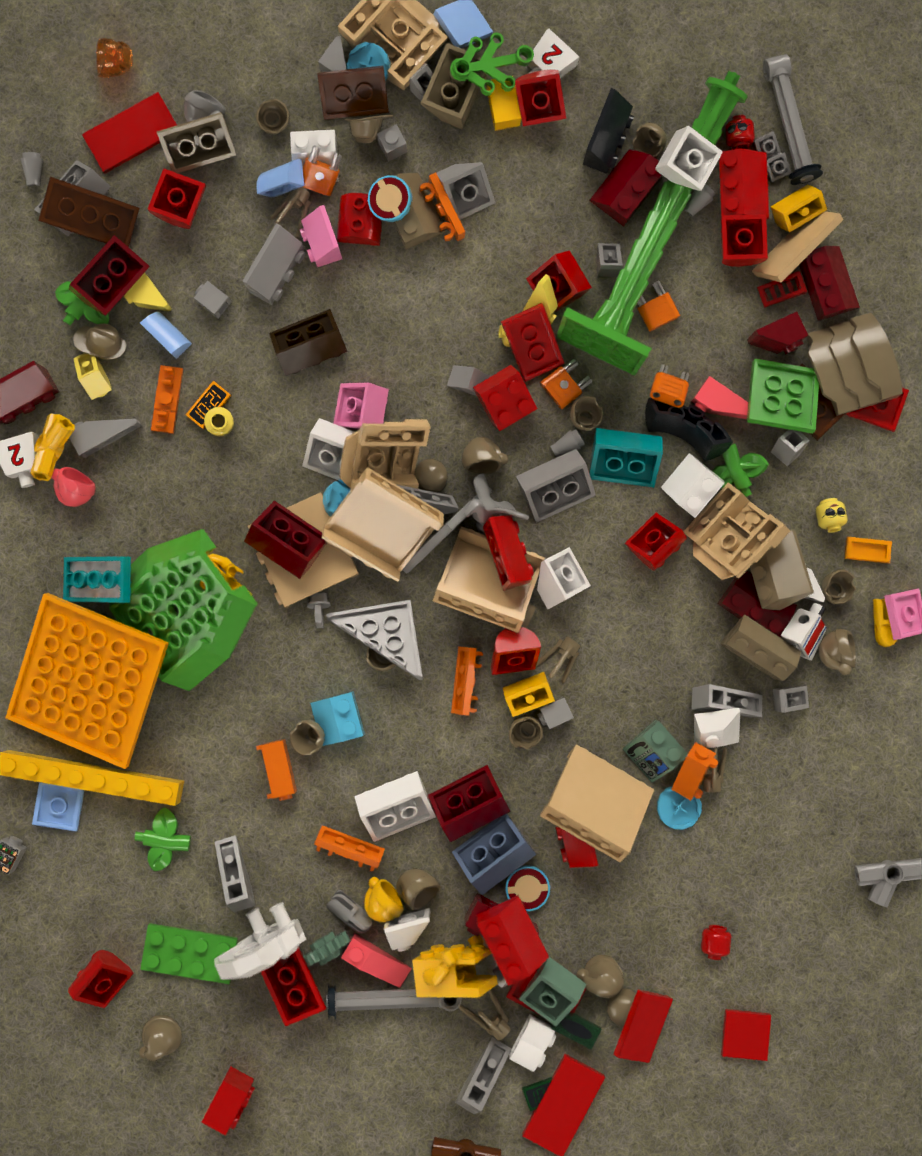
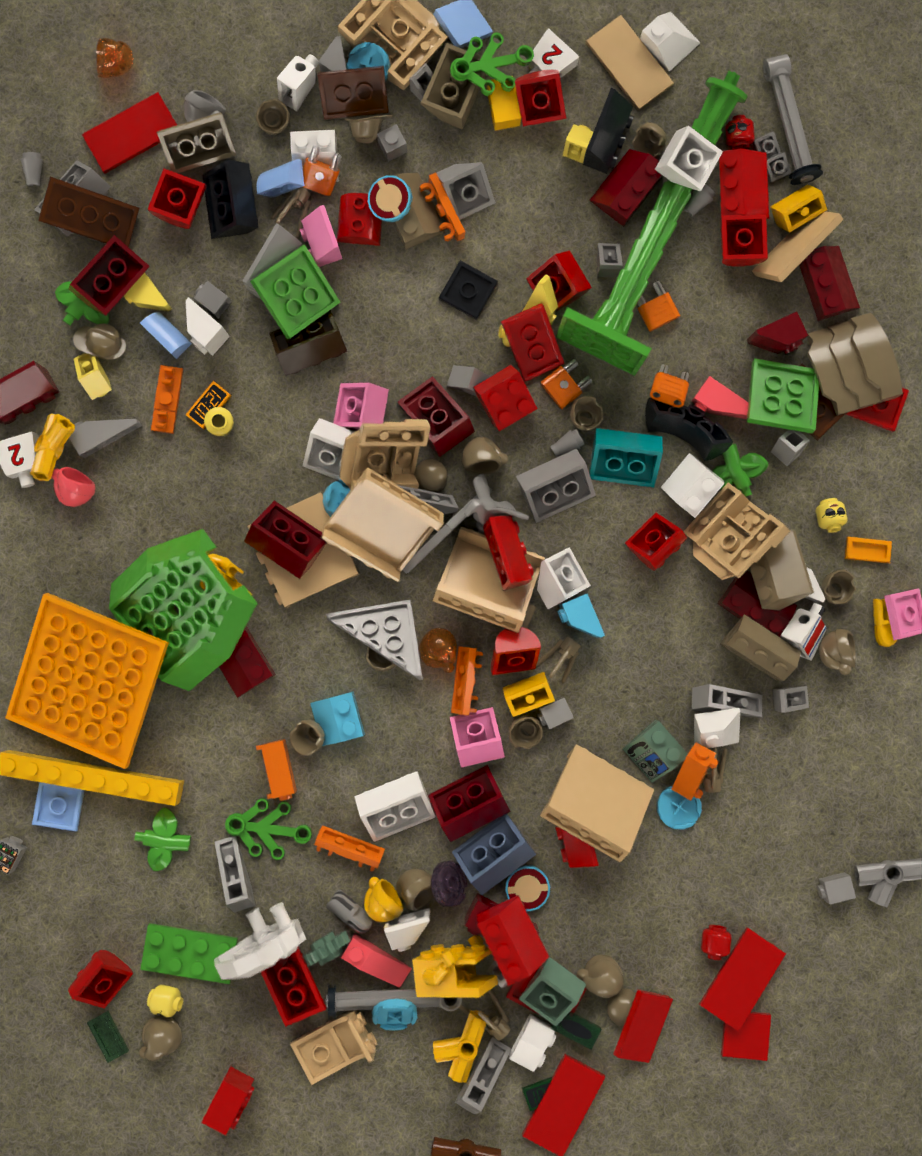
teal piece [63,556,131,603] -> none
light grey piece [307,592,331,628] -> none
red slope [757,271,807,308] -> none
none -> clear green tile [87,1011,129,1063]
none -> light yellow head [147,985,183,1018]
none -> white slope [186,297,230,356]
none -> black slope [202,159,258,239]
none -> dark red slope [219,626,276,698]
none -> bright green plant [225,798,312,860]
none -> bright green plate [250,244,341,339]
none -> white torso [277,54,319,111]
none -> tan bracket [290,1010,377,1085]
none -> medium azure tile [372,999,418,1031]
none -> dark red slope [398,376,475,457]
none -> clear orange piece [419,628,457,673]
none -> tile [431,860,467,907]
none -> yellow piece [433,1010,489,1083]
none -> black tile [439,260,498,320]
none -> bright pink slope [450,707,505,768]
none -> medium azure slope [557,594,605,638]
none -> light yellow slope [563,124,593,163]
none -> tan tile [586,15,674,111]
none -> white slope [640,12,700,72]
none -> red tile [699,927,786,1032]
none -> light grey brick [817,872,856,904]

